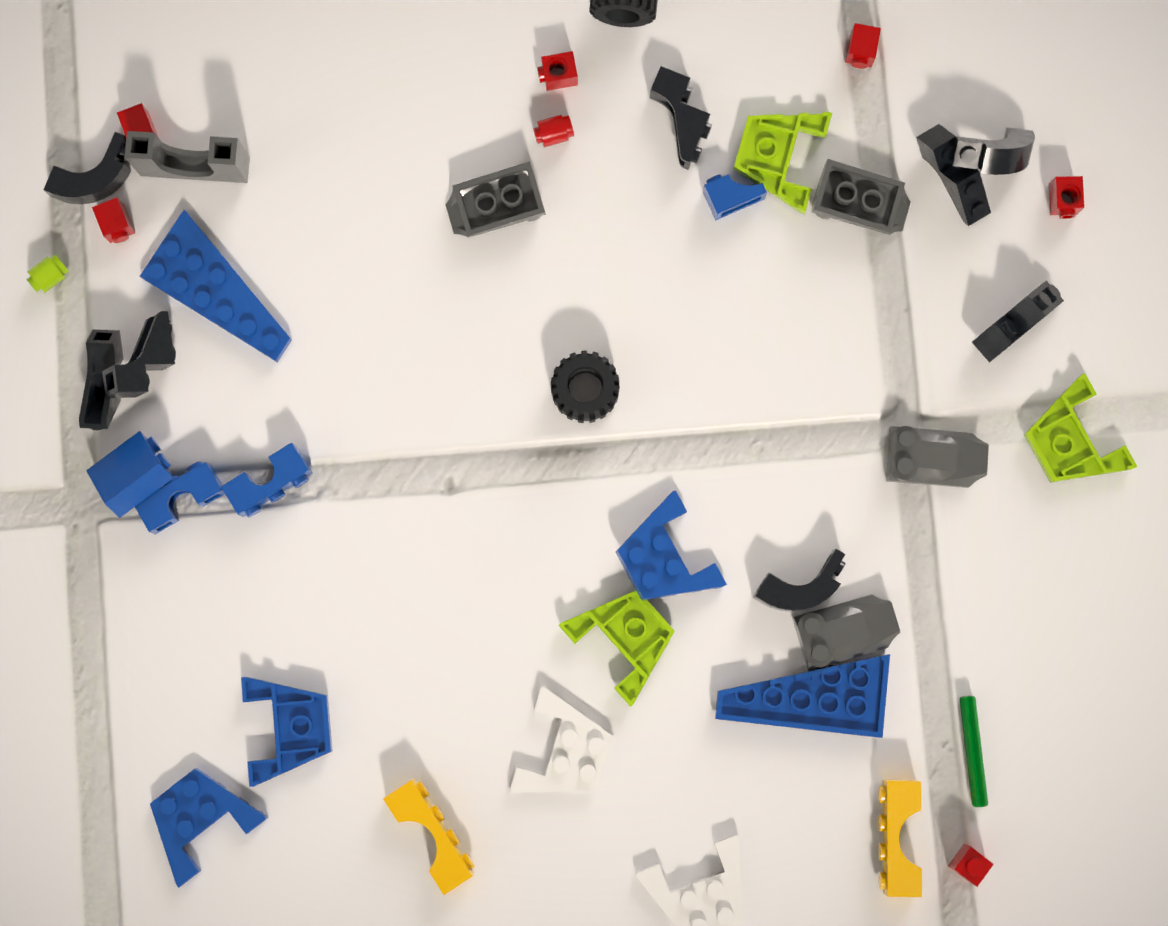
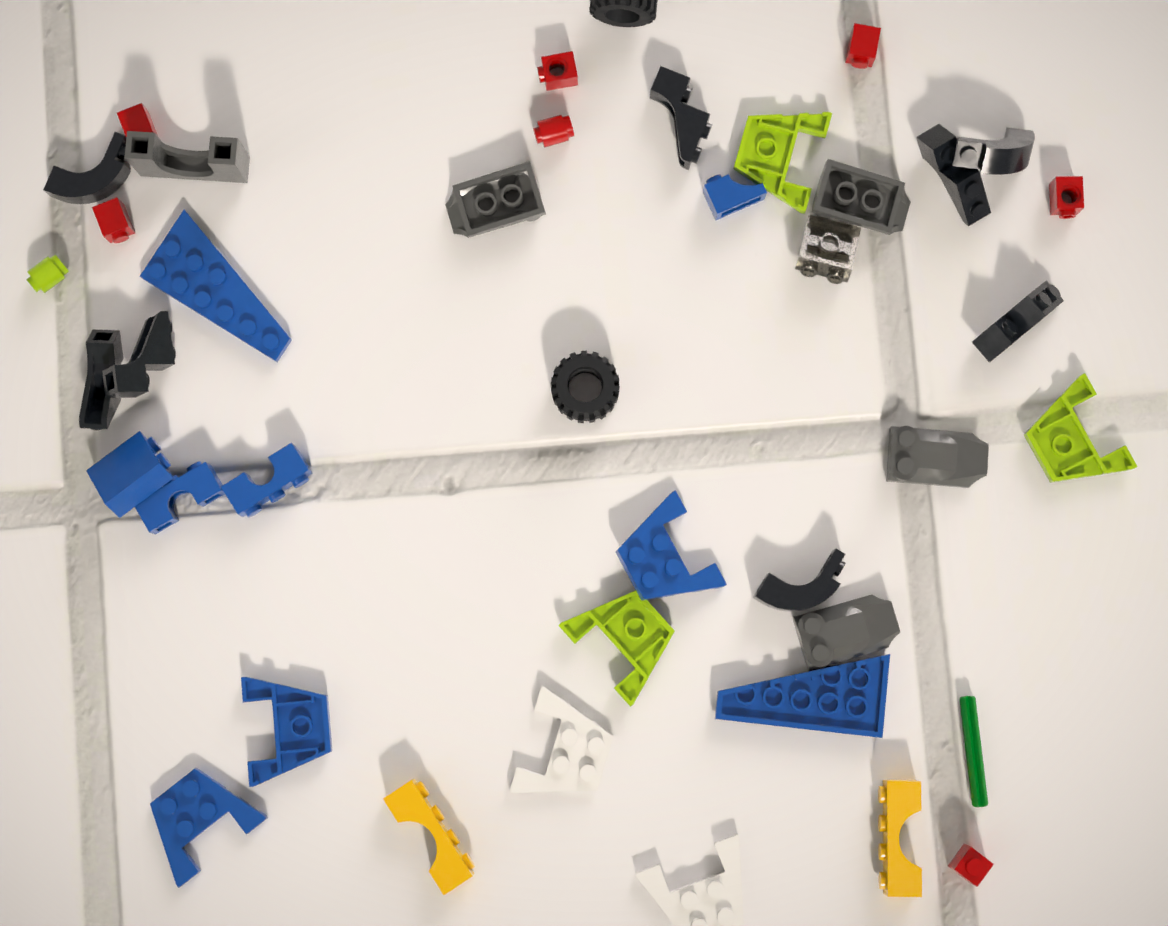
none -> clear smoke plate [795,214,861,284]

